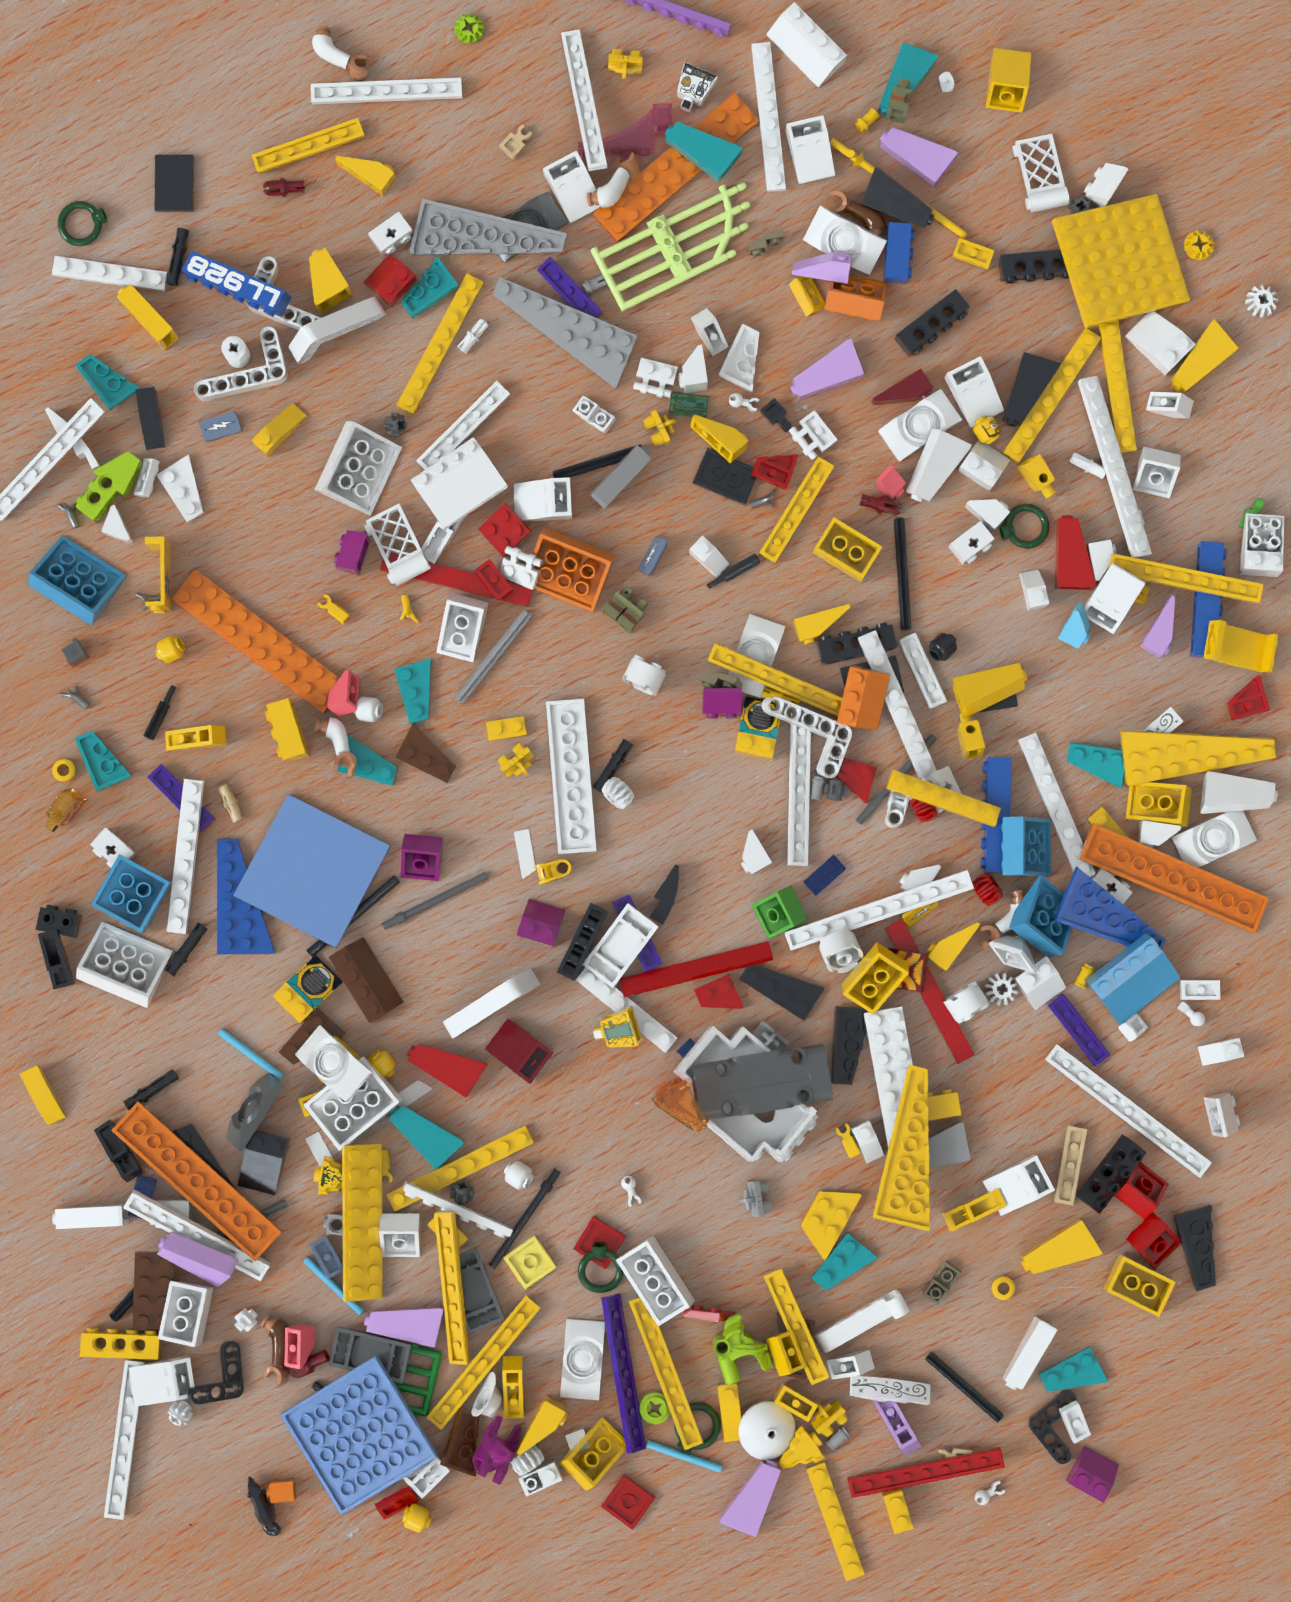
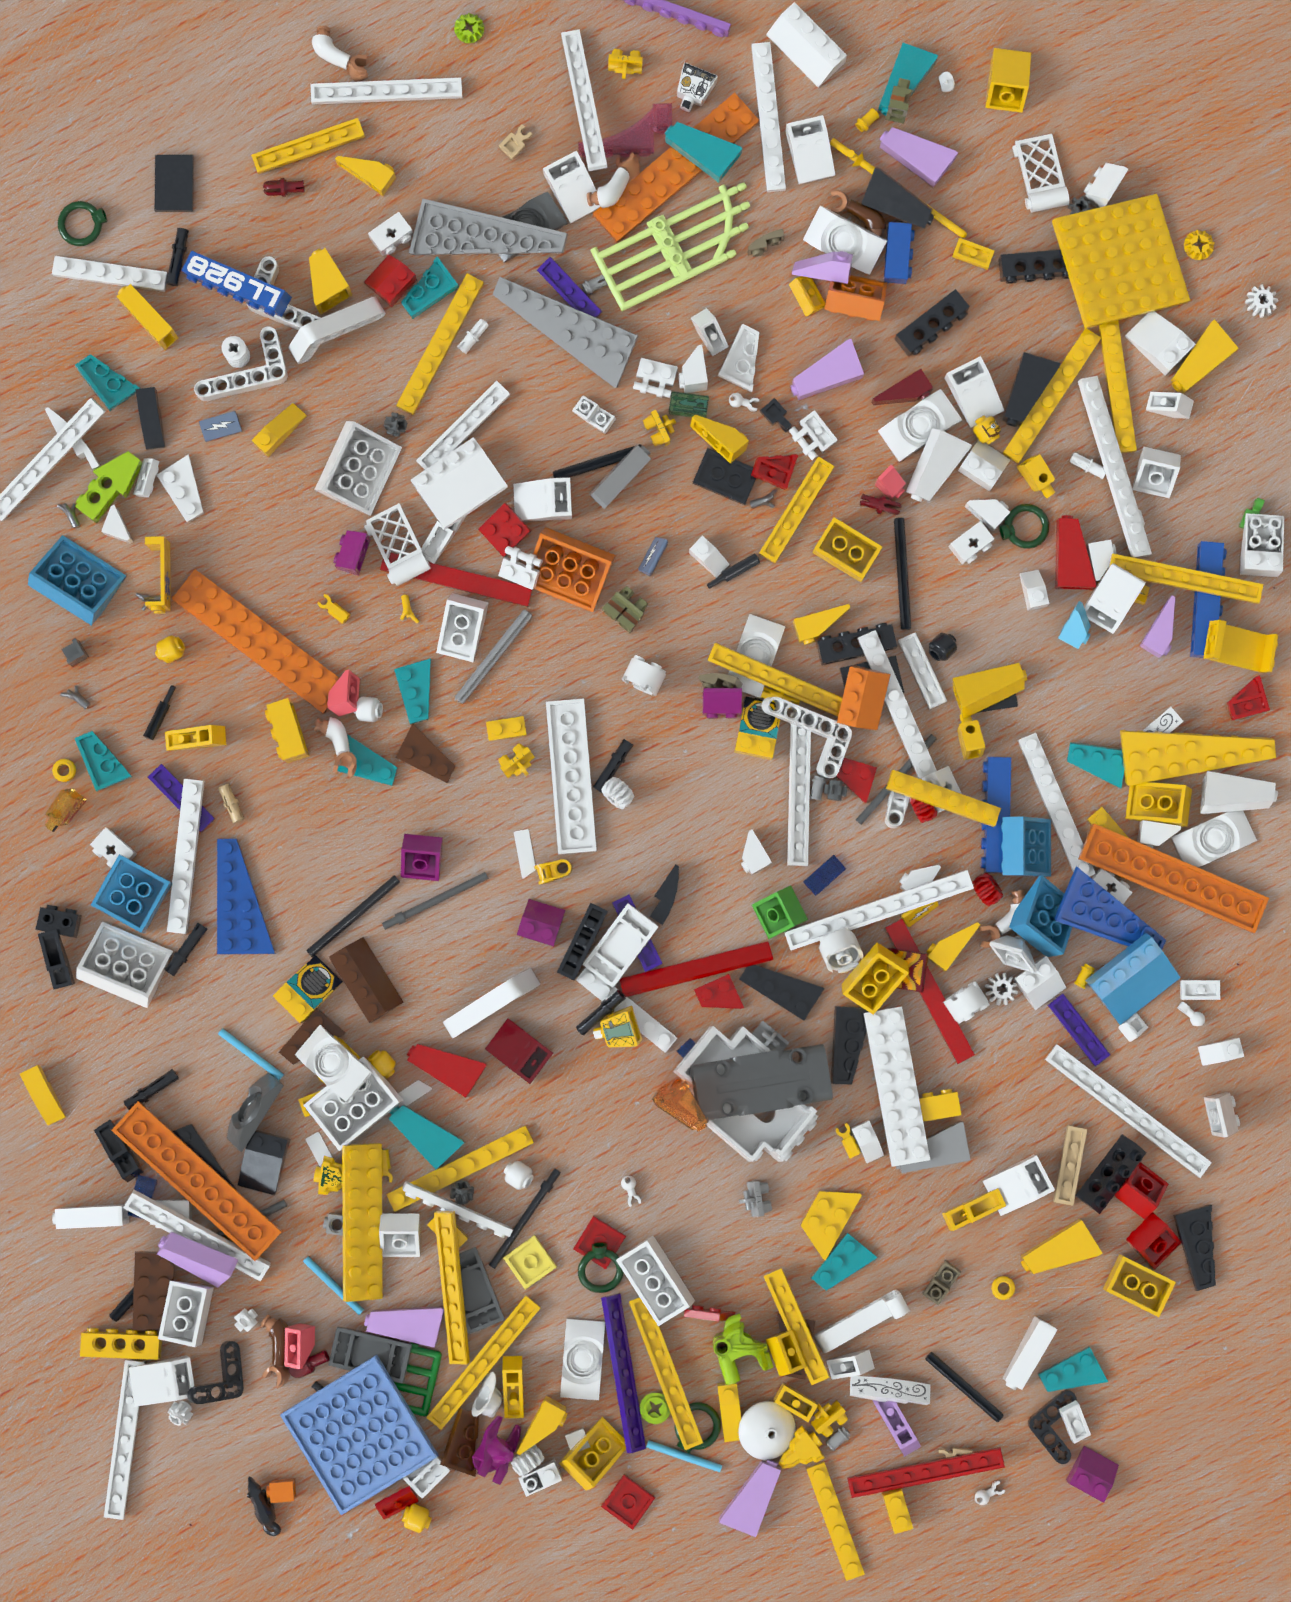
medium blue tile [233,794,390,948] -> none
sand blue plate [309,1236,343,1280] -> none
red plate [475,559,513,601] -> none
yellow wing [872,1064,930,1231] -> none
none -> black pin [576,990,626,1036]

